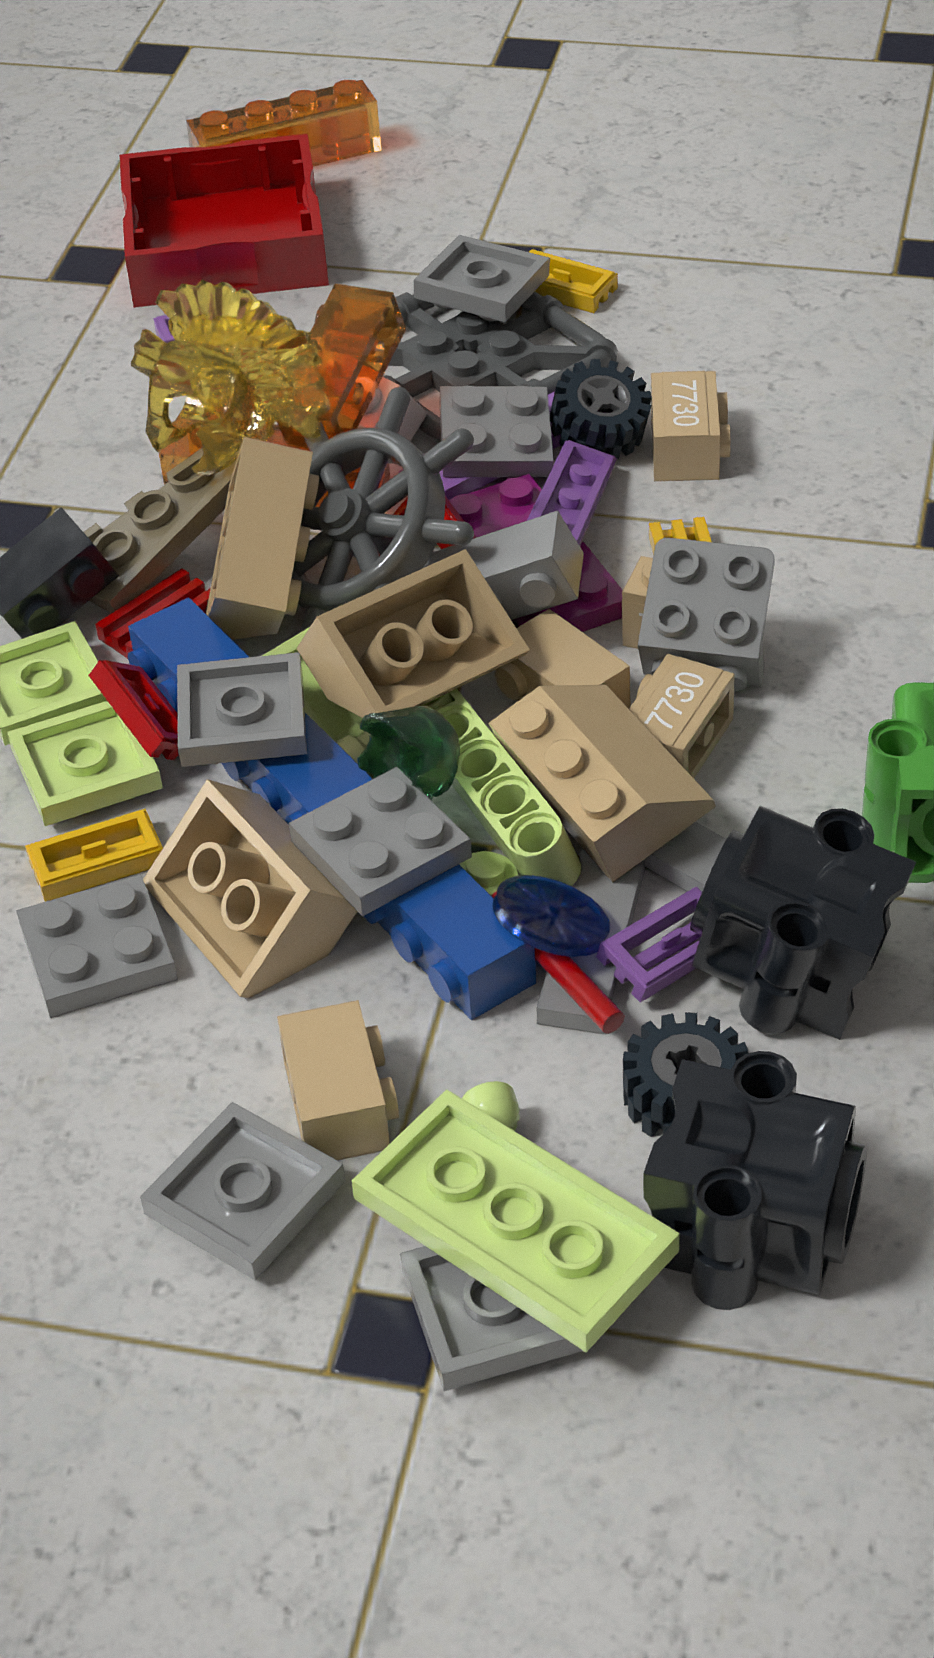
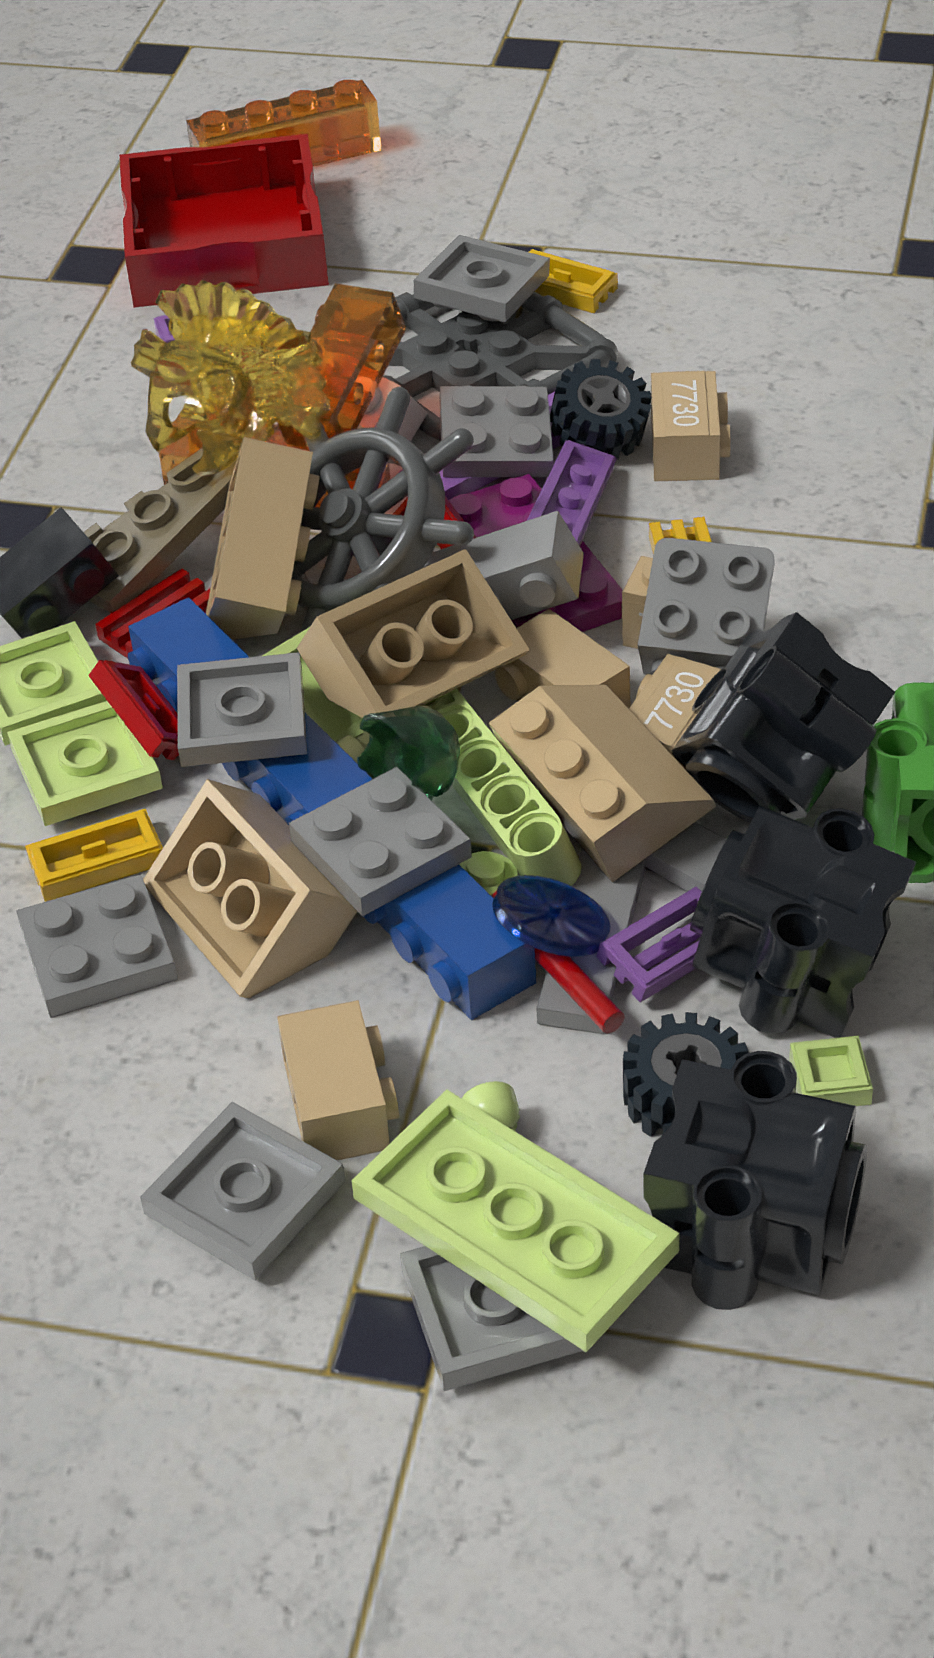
none -> black piece [672,612,895,823]
none -> yellowish green tile [789,1035,873,1106]

